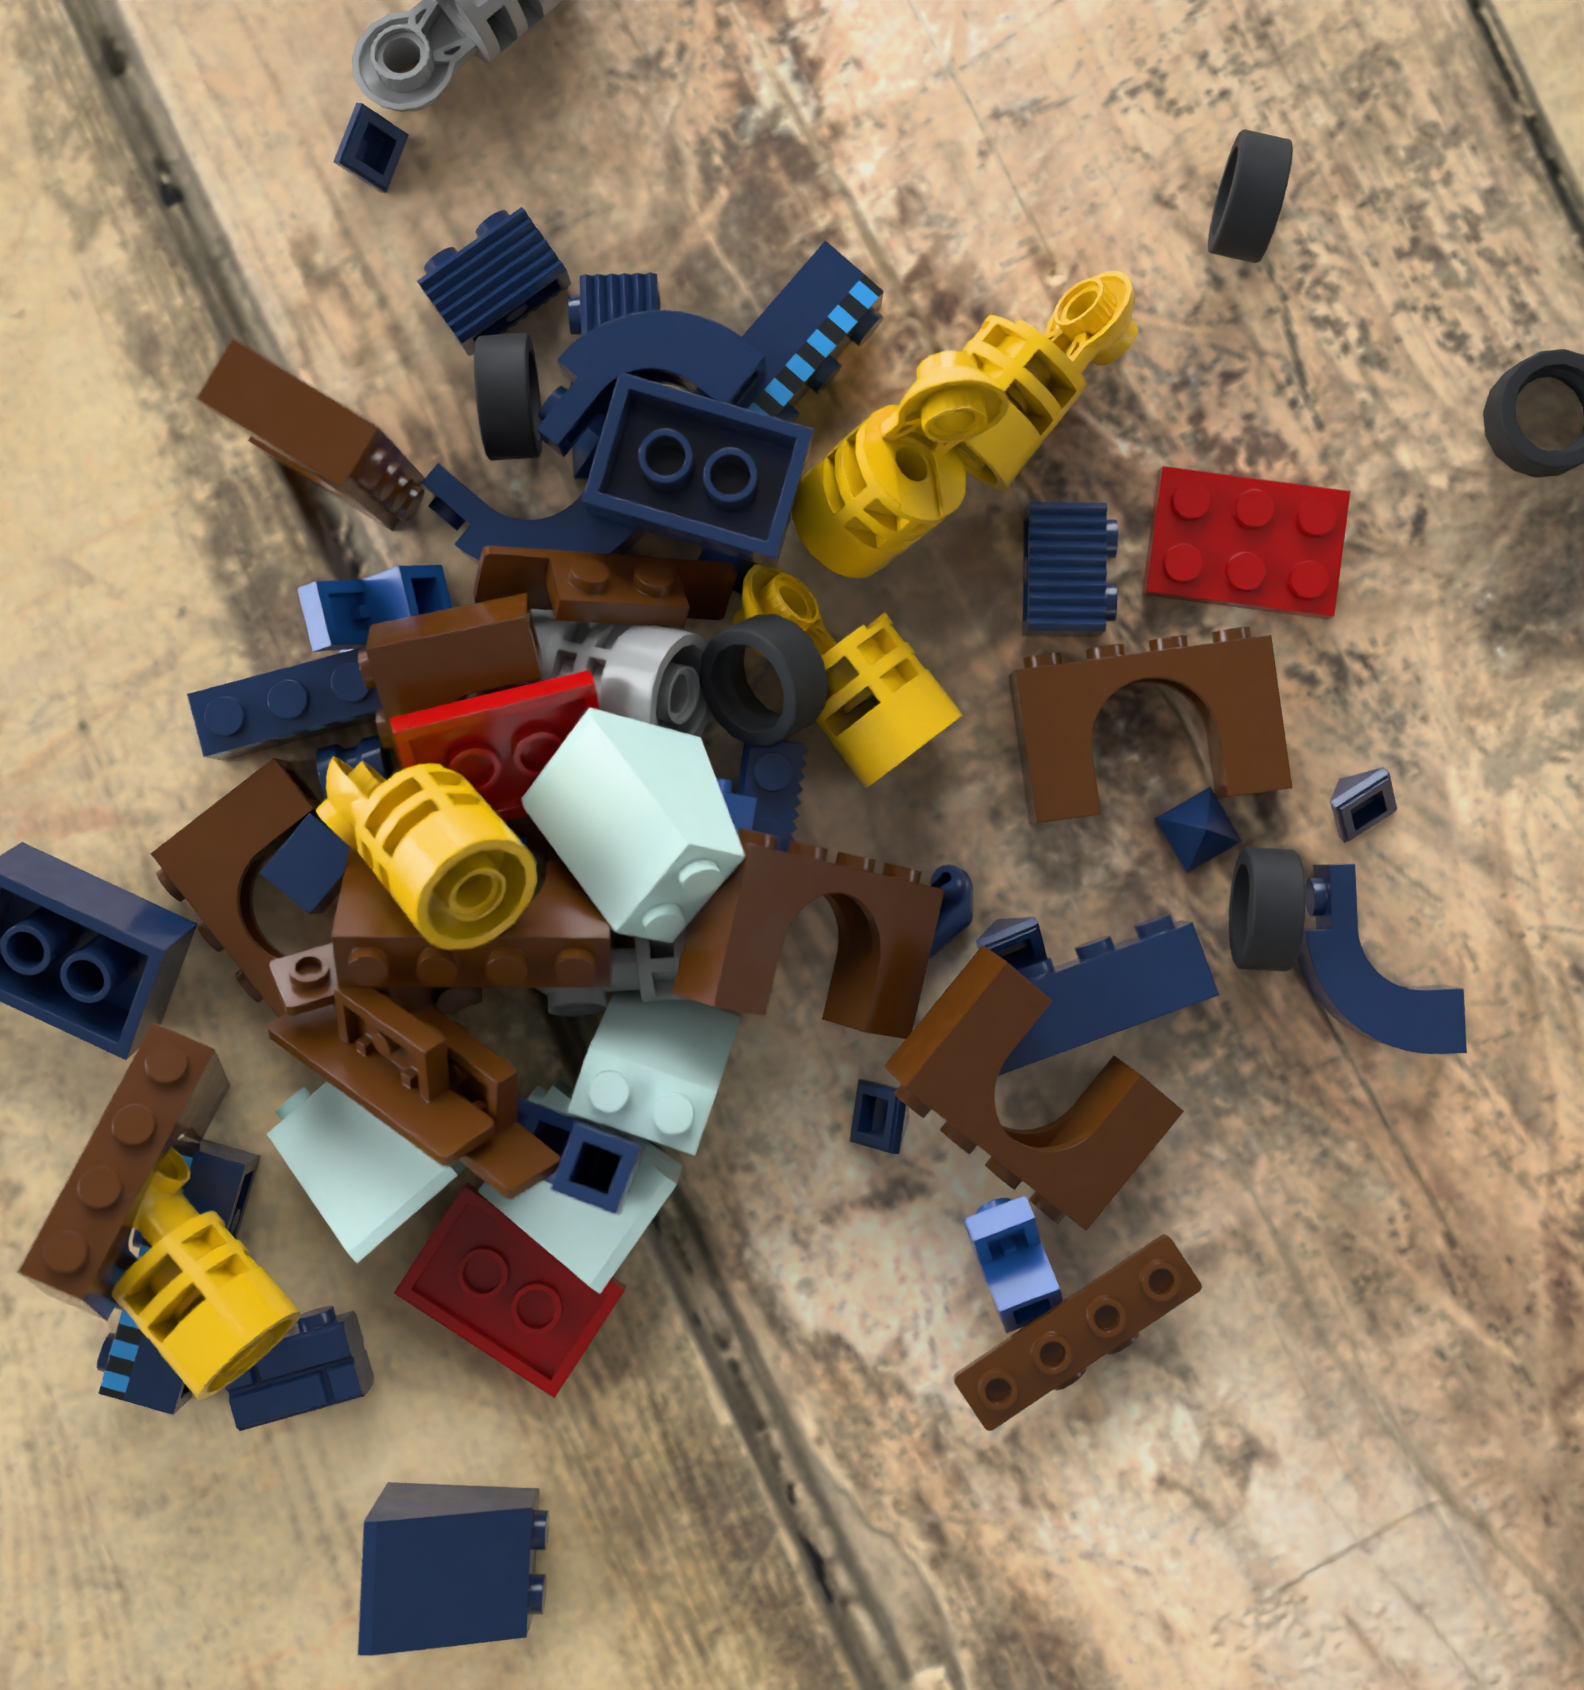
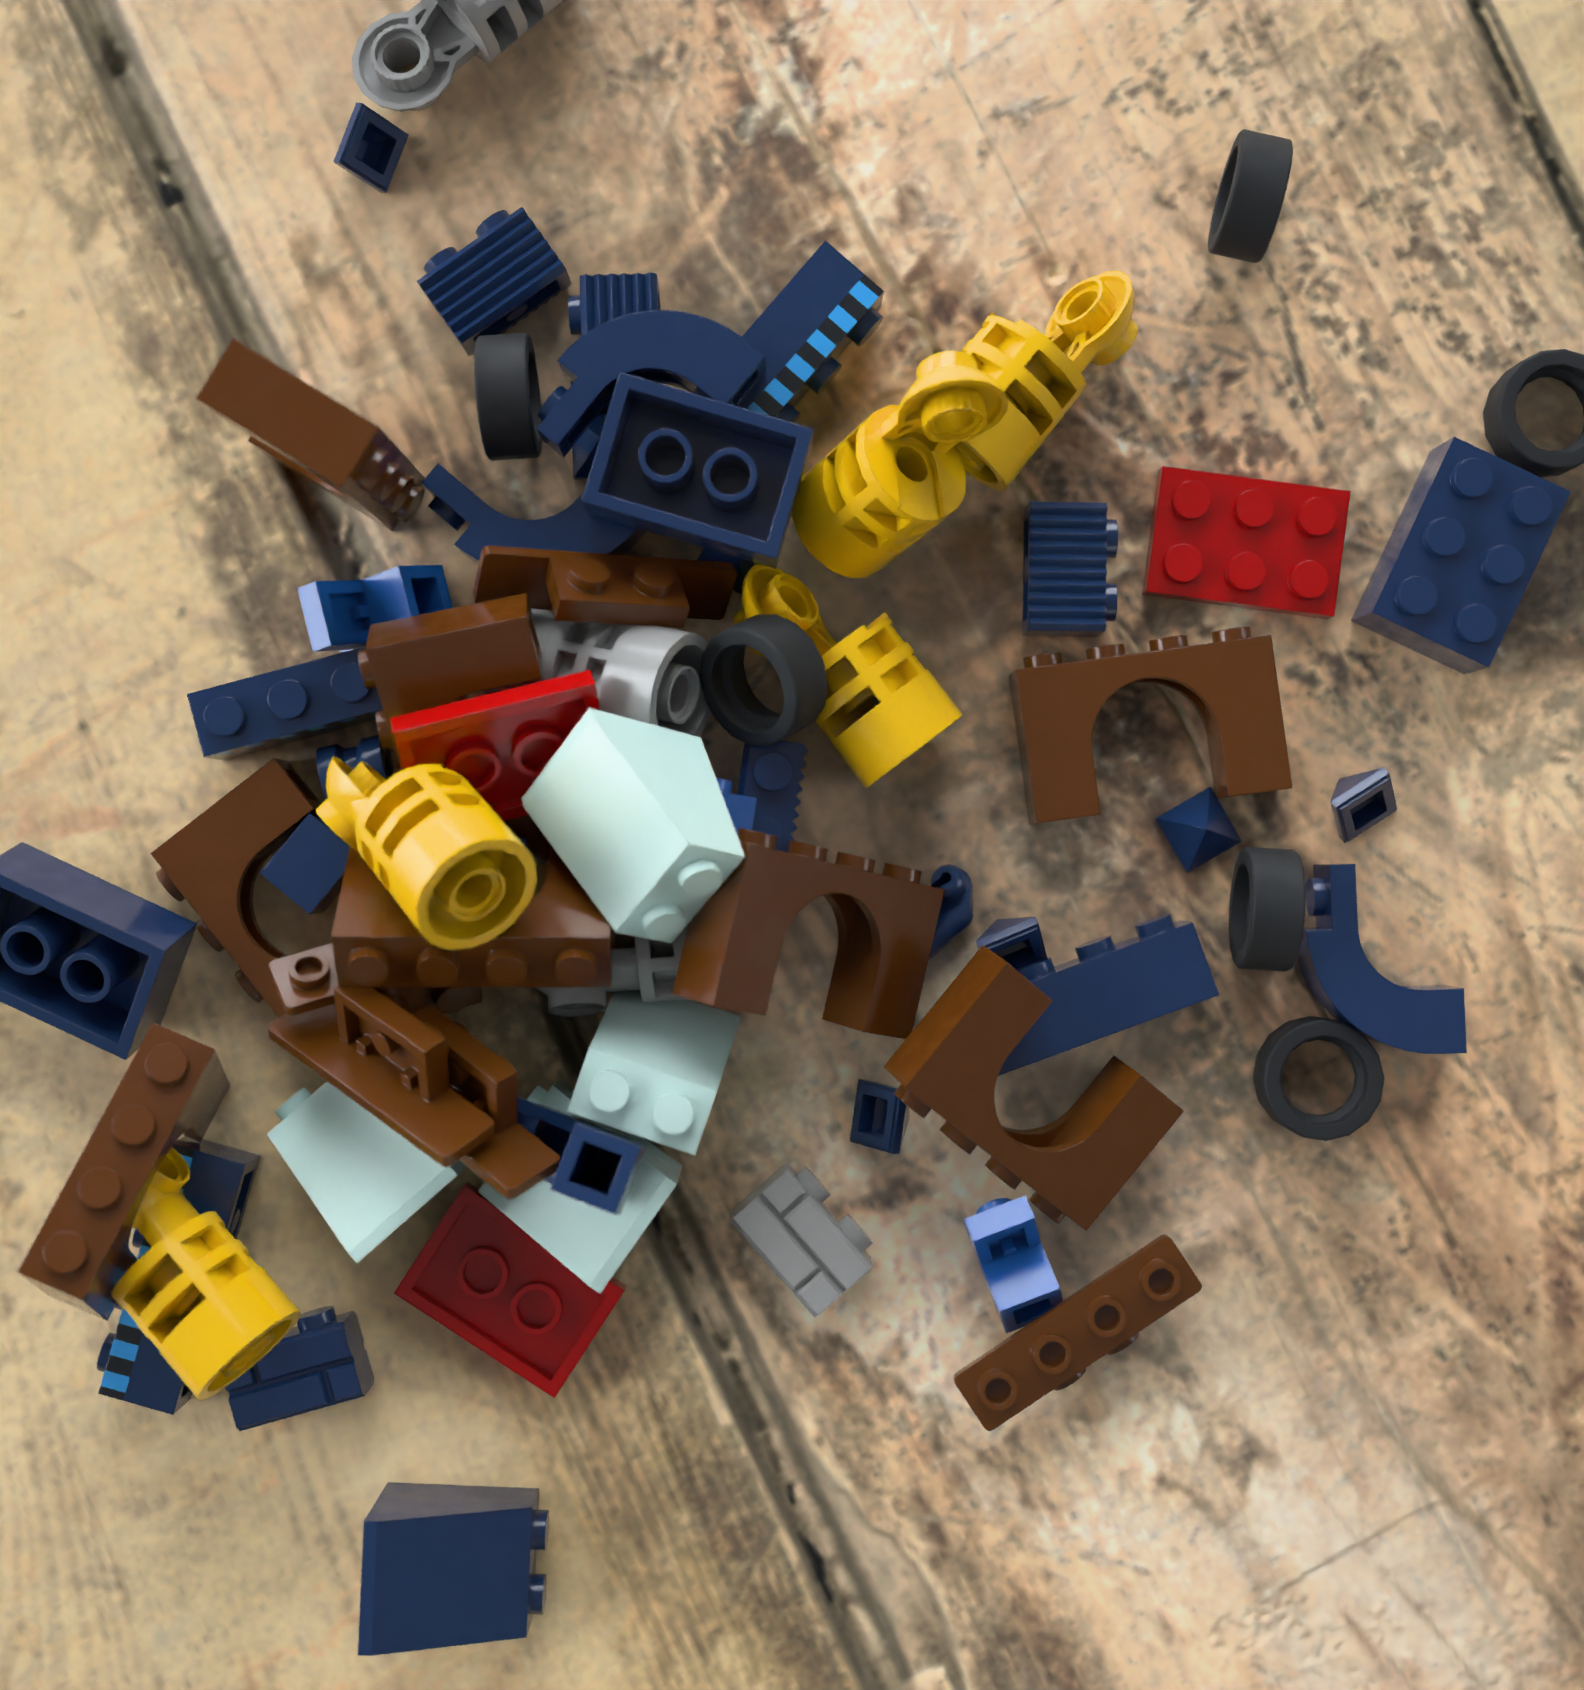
none -> light grey brick [729,1162,873,1317]
none -> black tyre [1253,1016,1384,1141]
none -> dark blue brick [1351,437,1571,674]

